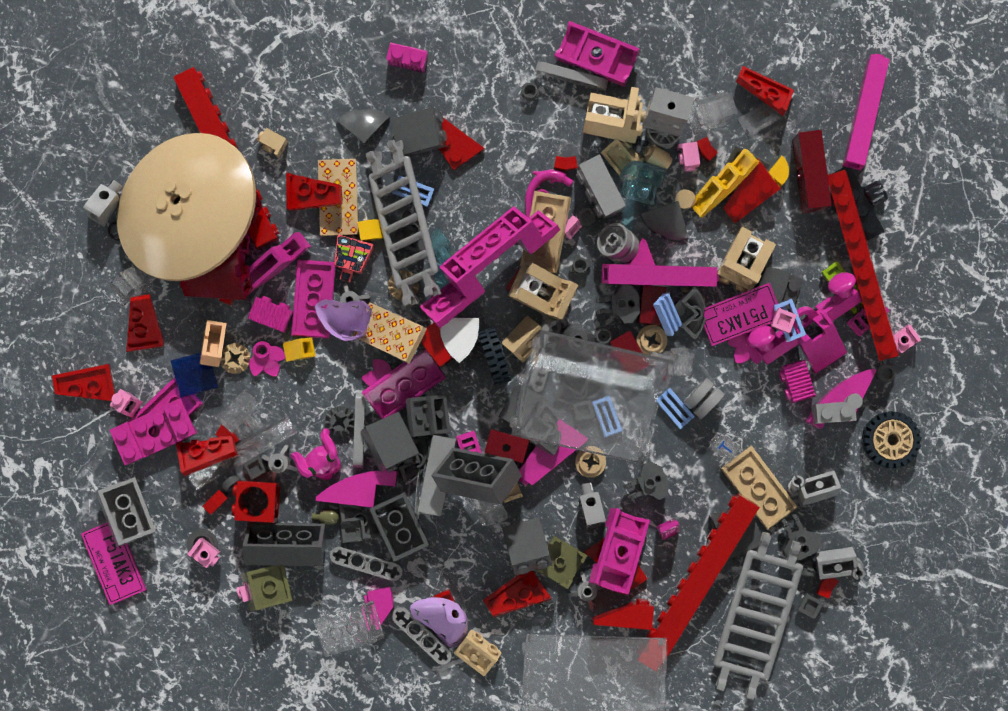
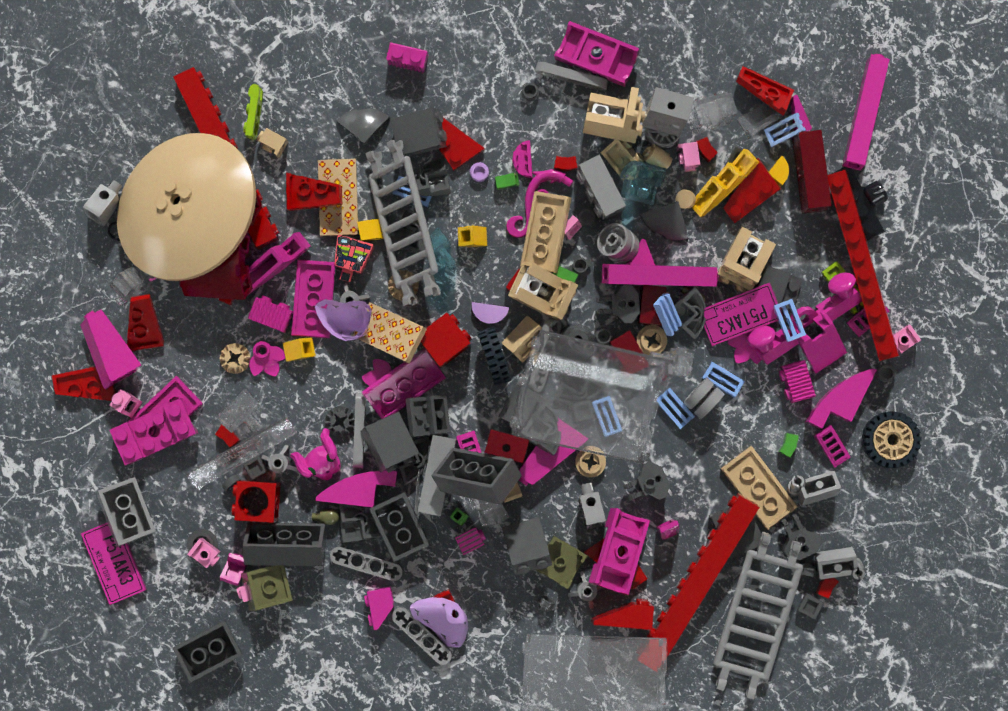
clear blue plate [170,353,218,398] -> none
red wing [176,436,238,476] -> none
light nougat piece [199,320,226,367] -> none
red piece [202,490,228,515] -> none
clear brick [313,600,385,657] -> none
dark pink bracket [420,206,560,328] -> none
white sticker [440,318,479,363] -> none
tan bracket [454,629,501,676] -> none
red wing [483,571,552,617] -> none
clear brick [709,434,741,463] -> none
bright pink tile [771,308,797,333] -> none
light grey hinge [812,393,863,424] -> none
none -> dark pink slope [80,309,141,389]
none -> dark grey brick [172,620,243,683]
none -> dark pink bracket [220,553,247,587]
none -> lime hinge [243,84,263,140]
none -> dark grey brick [415,156,451,196]
none -> bright green piece [450,508,469,526]
none -> dark pink brick [455,527,486,555]
none -> yellow brick [458,225,487,247]
none -> lavender tile [470,162,489,182]
none -> lavender tile [472,302,509,324]
none -> bright green piece [495,173,520,190]
none -> dark pink tile [512,140,533,178]
none -> bright green piece [553,266,578,283]
none -> light blue tile [702,362,745,398]
none -> light blue tile [764,113,806,147]
none -> bright green piece [778,433,799,458]
none -> dark pink slope [790,94,812,132]
none -> dark pink slope [813,425,850,468]

